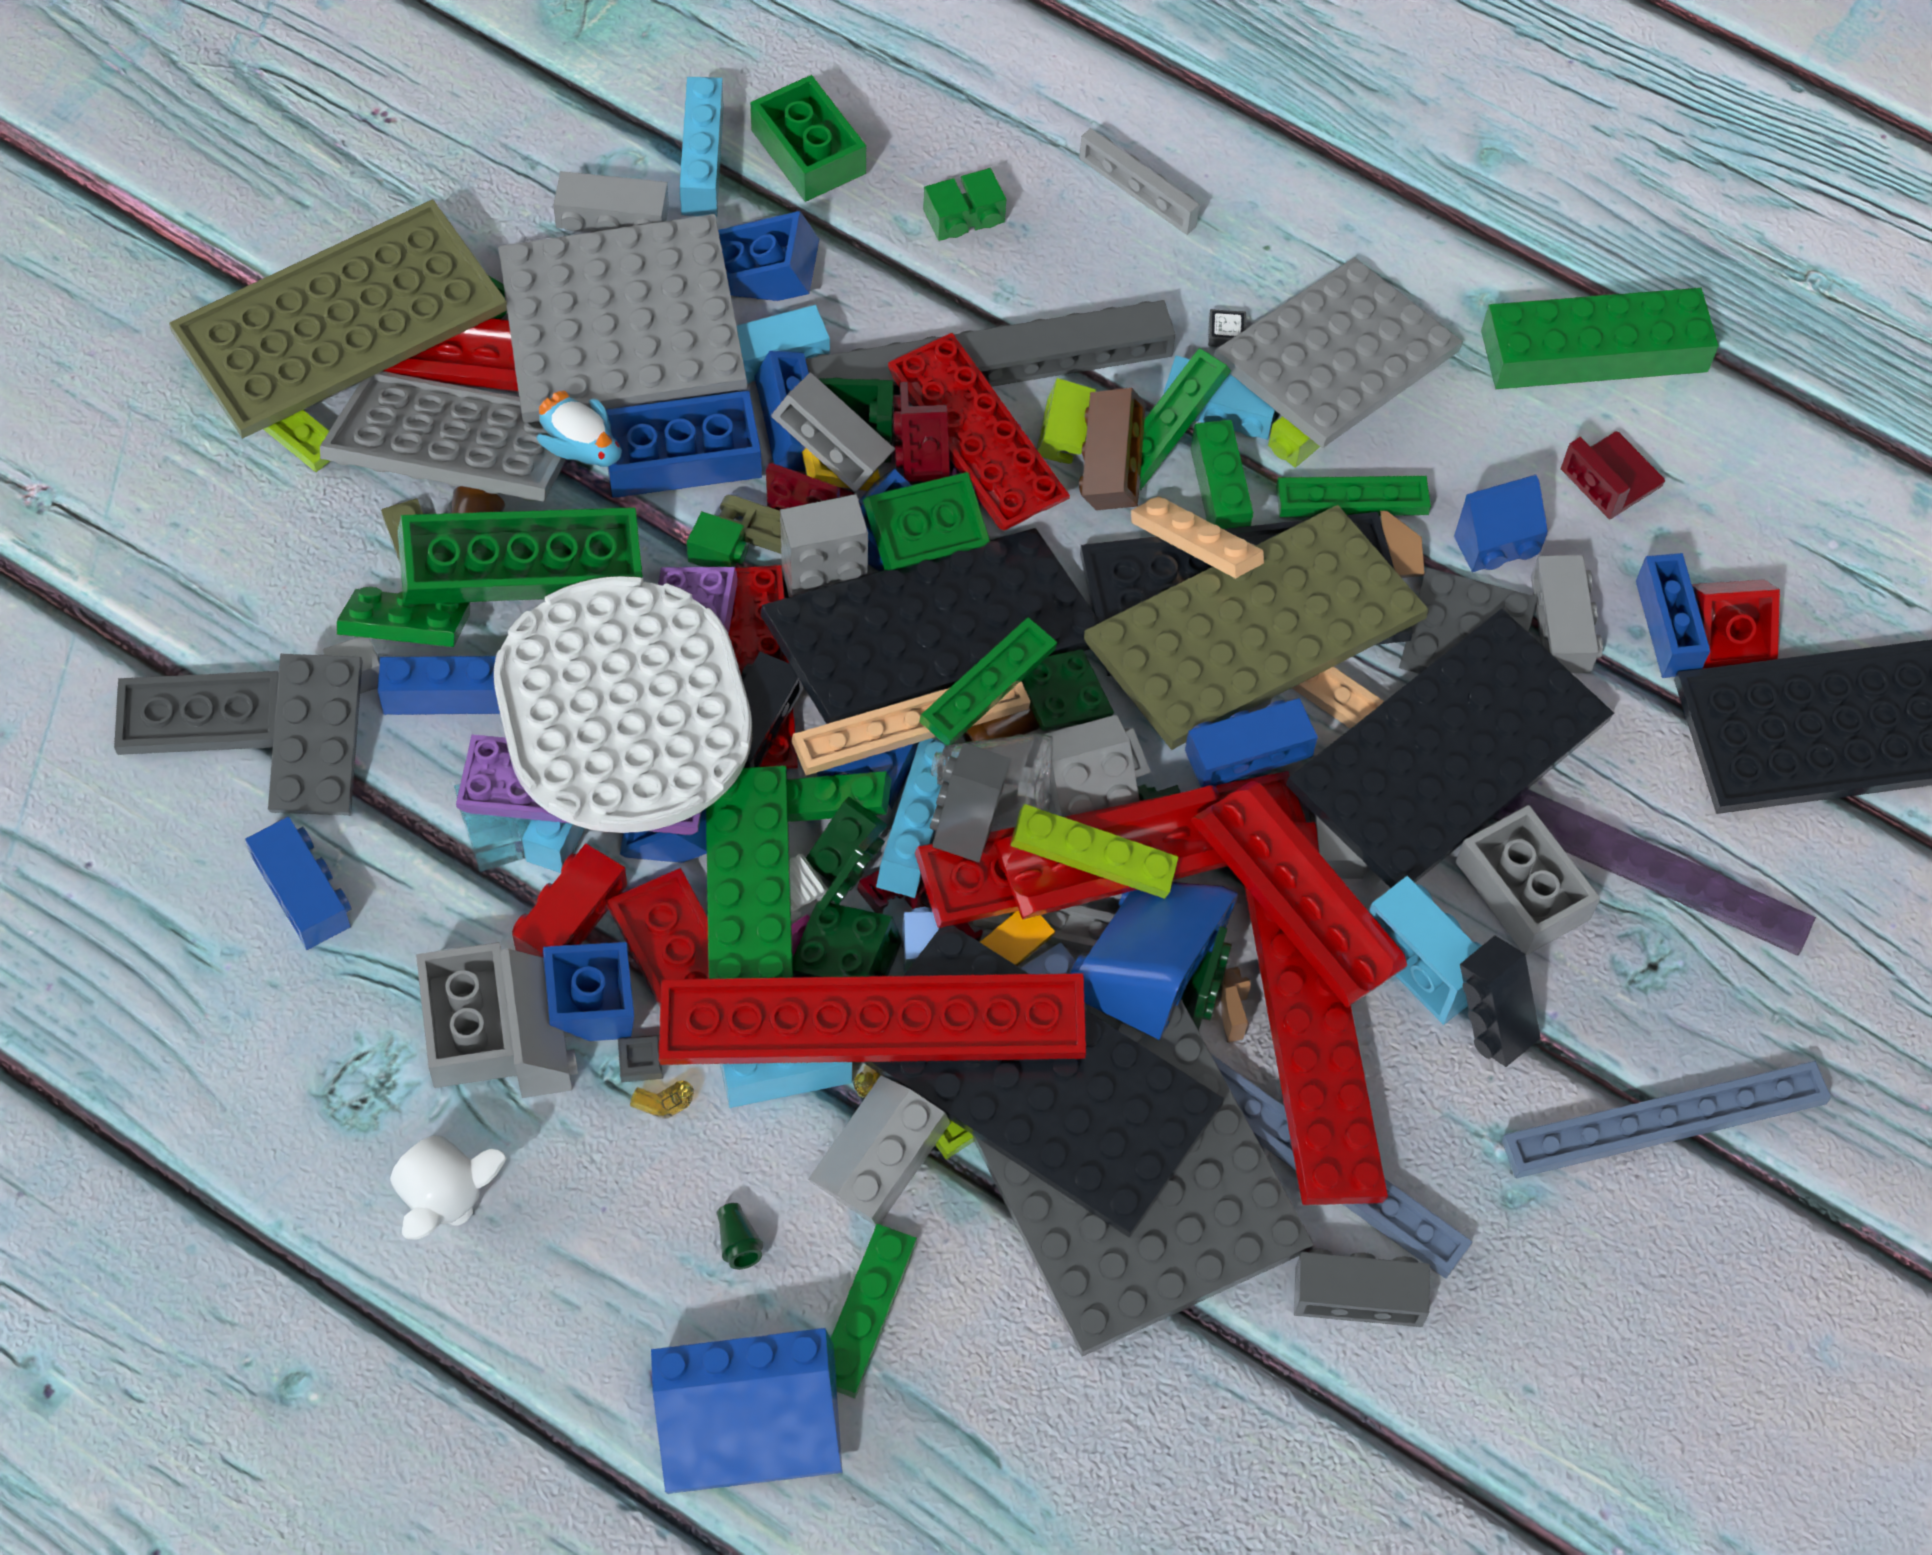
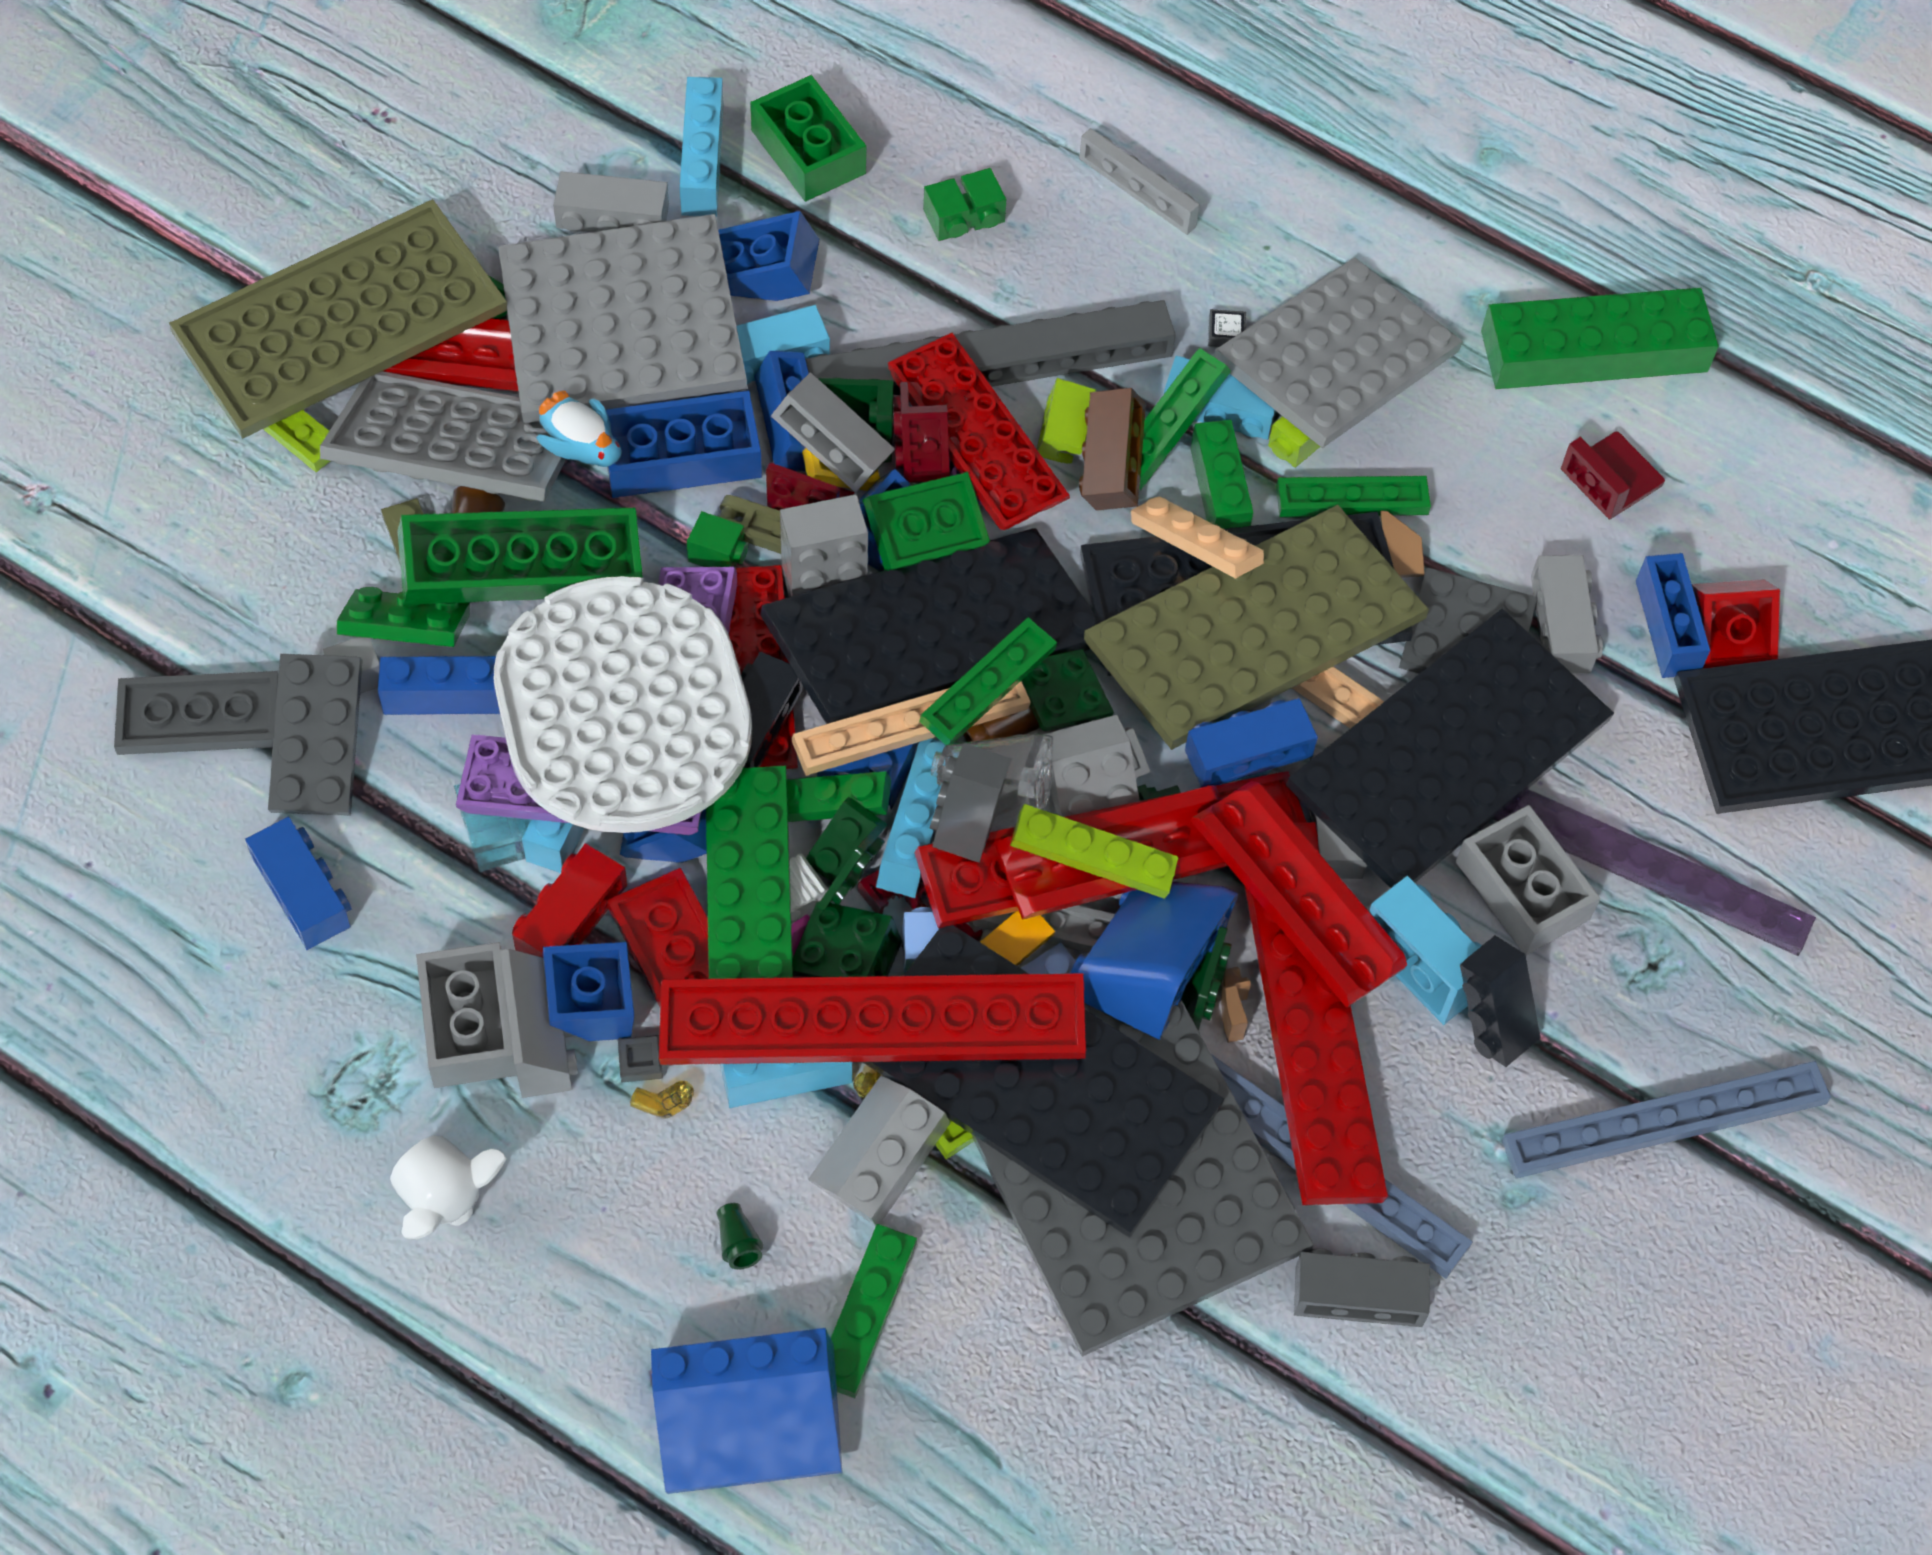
blue slope [1454,474,1548,572] -> none

